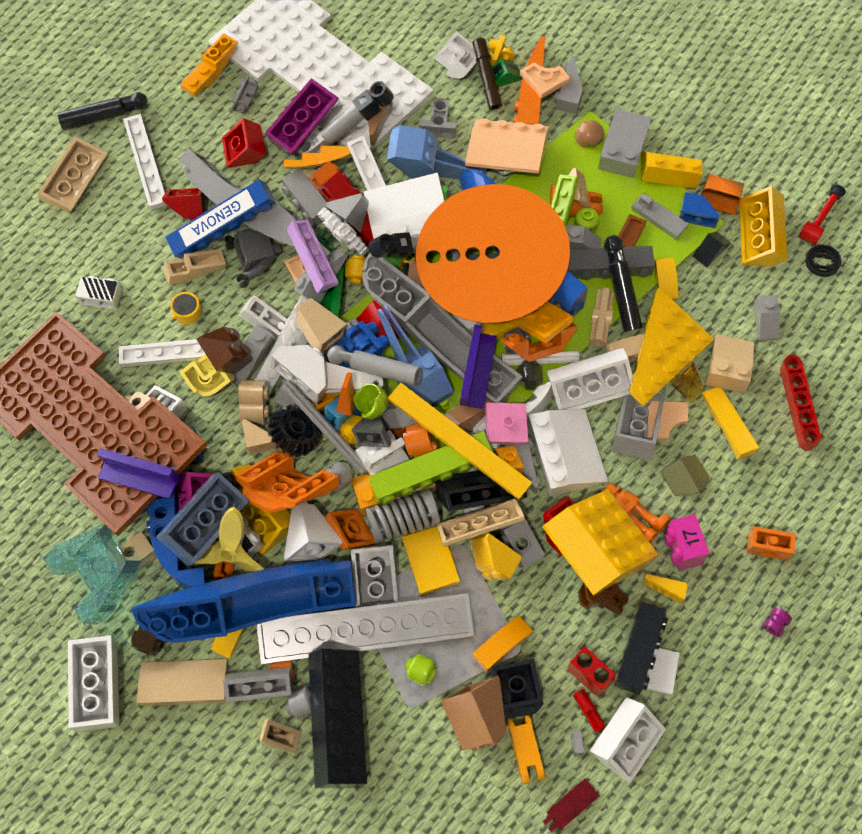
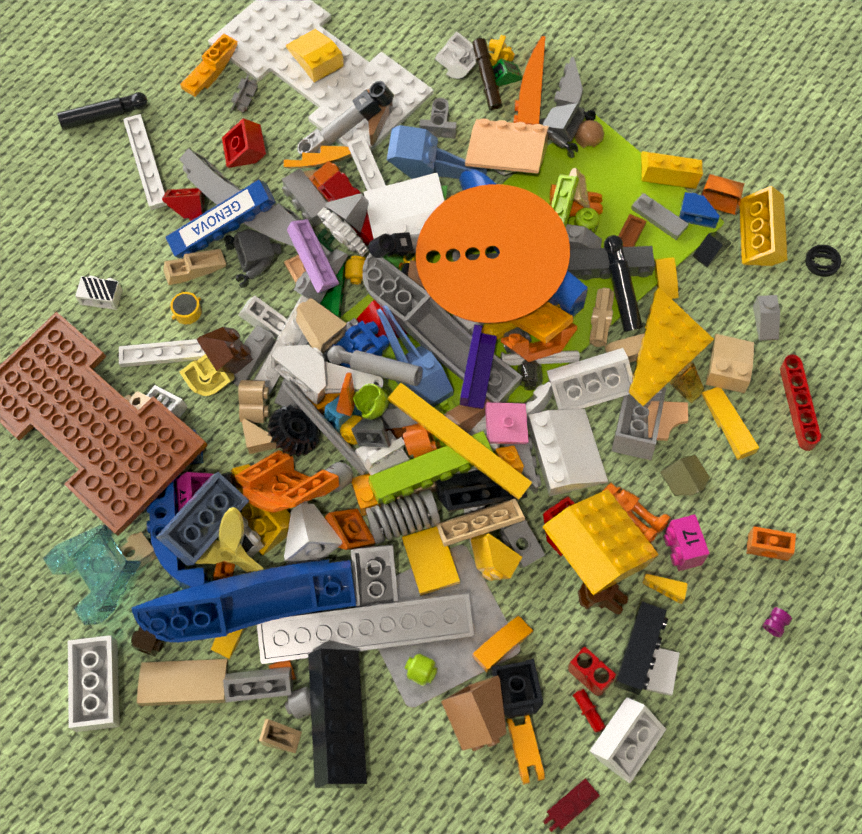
tan slope [38,136,108,212] -> none
dark purple panel [97,448,180,499] -> none
magenta slope [265,78,339,155] -> none
light nougat tile [520,62,571,99] -> none
light grey tile [571,730,584,756] -> none
light grey slope [598,109,651,178] -> none
red piece [798,184,846,246] -> none
none -> yellow slope [286,29,344,82]
none -> dark grey torso [539,103,596,158]

